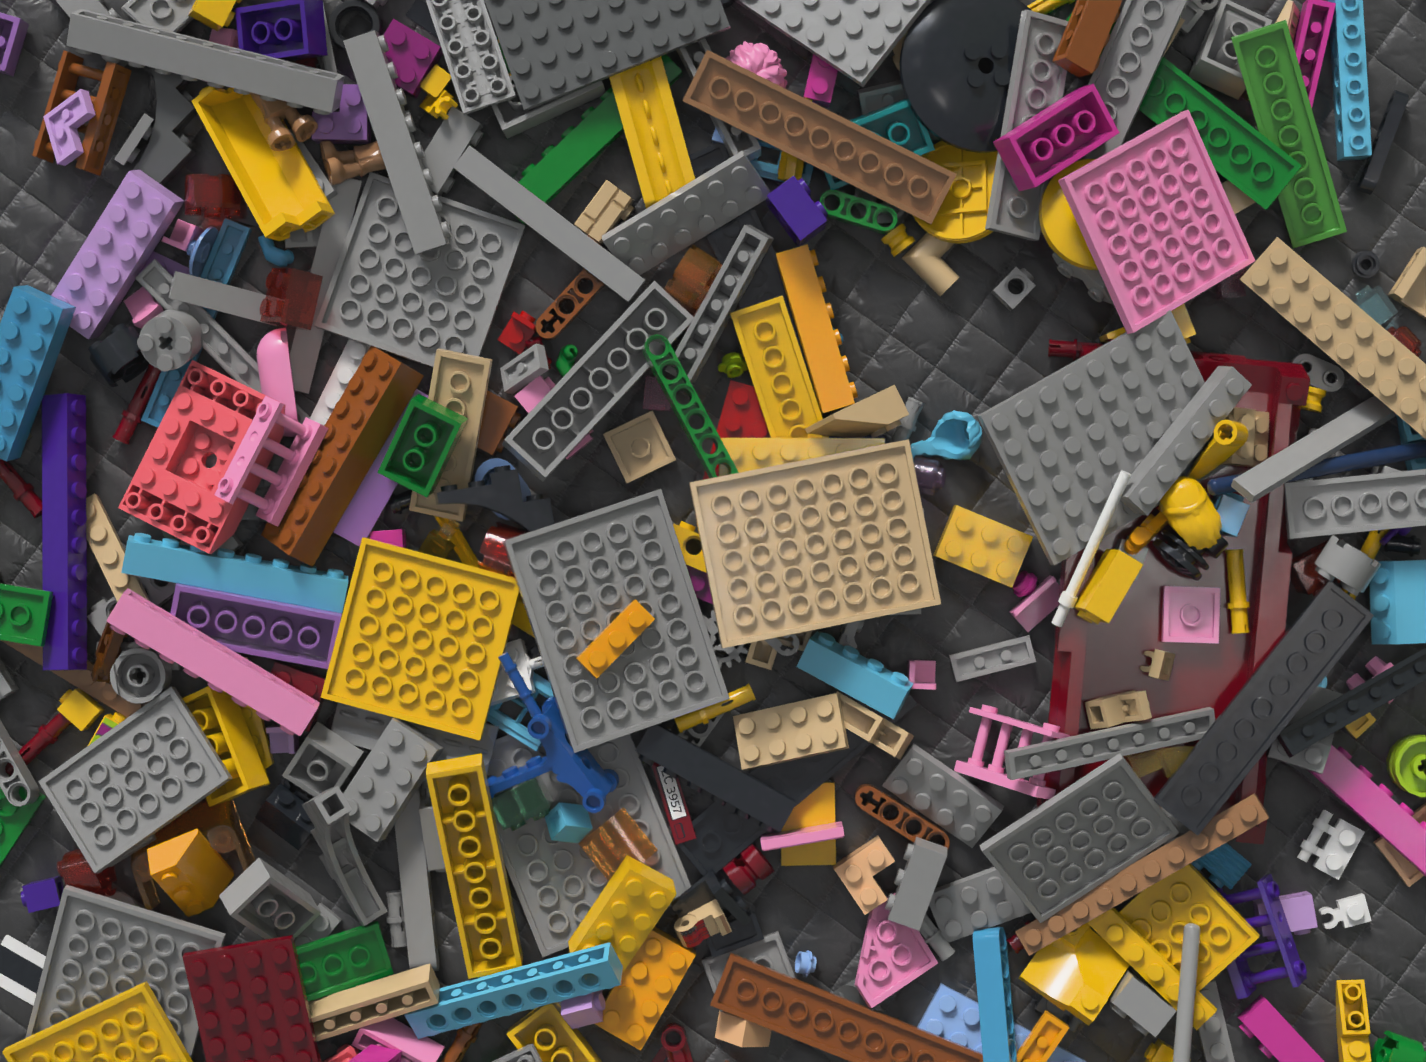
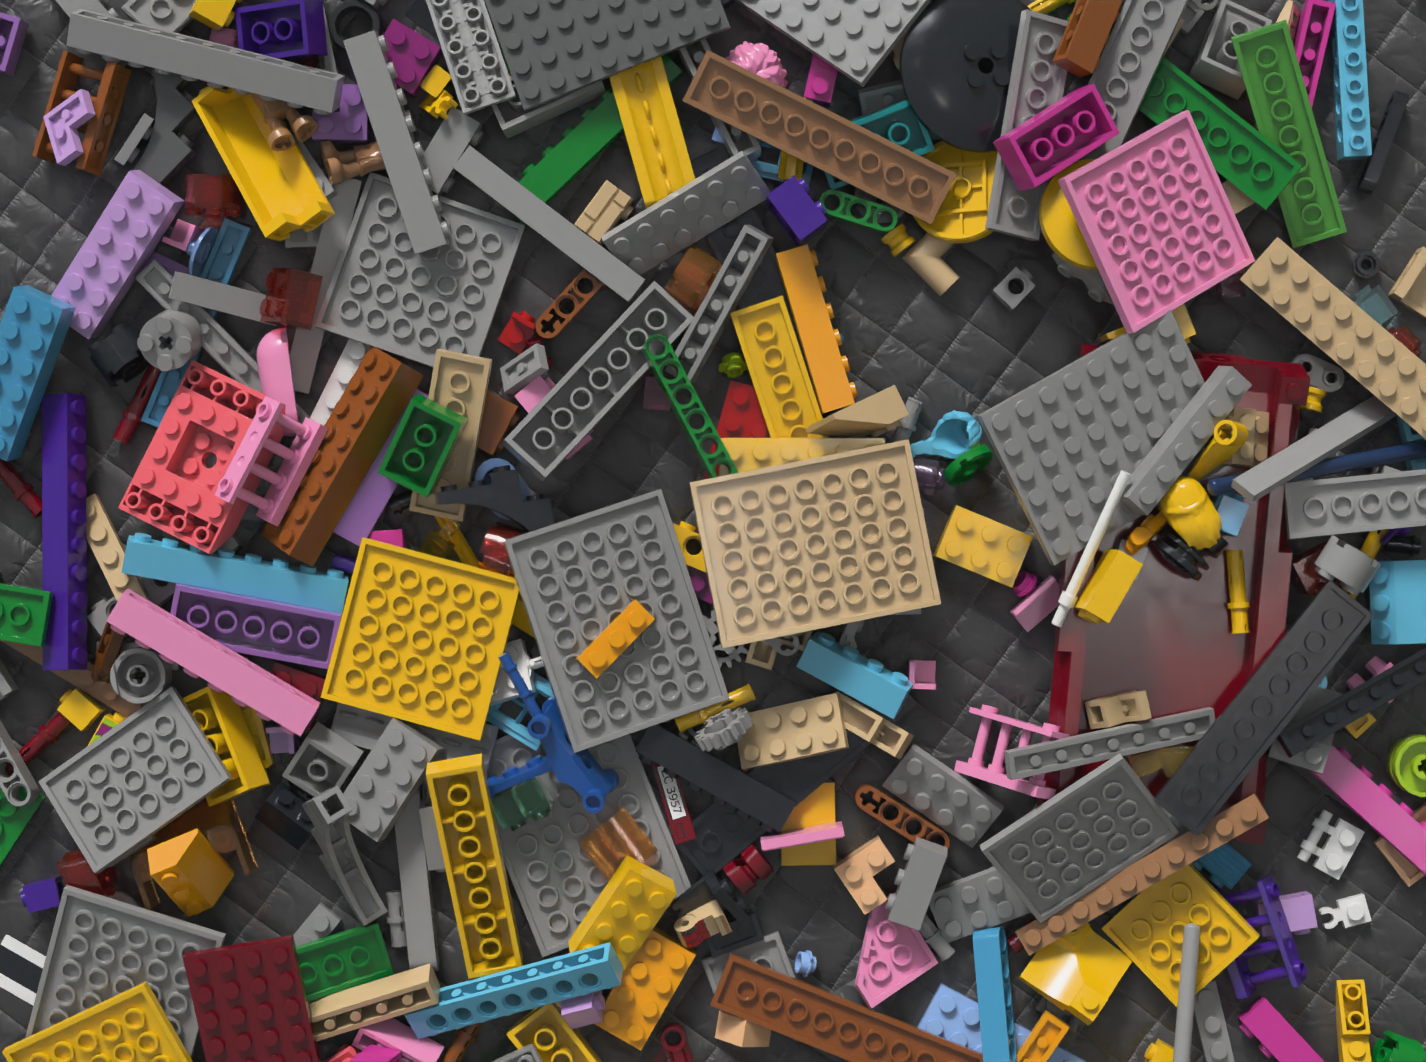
bright pink tile [124,287,164,329] -> none
light grey brick [219,858,321,940] -> none
dark azure arm [258,235,294,267] -> none
medium azure panel [545,802,593,843] -> none
green arm [556,344,578,377] -> none
tan plate [603,410,676,484] -> none
light grey plate [949,635,1036,682] -> none
dark red axle [1048,339,1103,361] -> none
yellow plate [1087,908,1217,1030] -> none
light grey brick [1108,970,1176,1037] -> none
tan tile [1140,649,1175,681] -> none
bright pink plate [1161,586,1220,644] -> none
none -> dark purple pin [331,552,357,575]
none -> light grey gear [694,708,753,752]
none -> green tile [943,444,994,486]

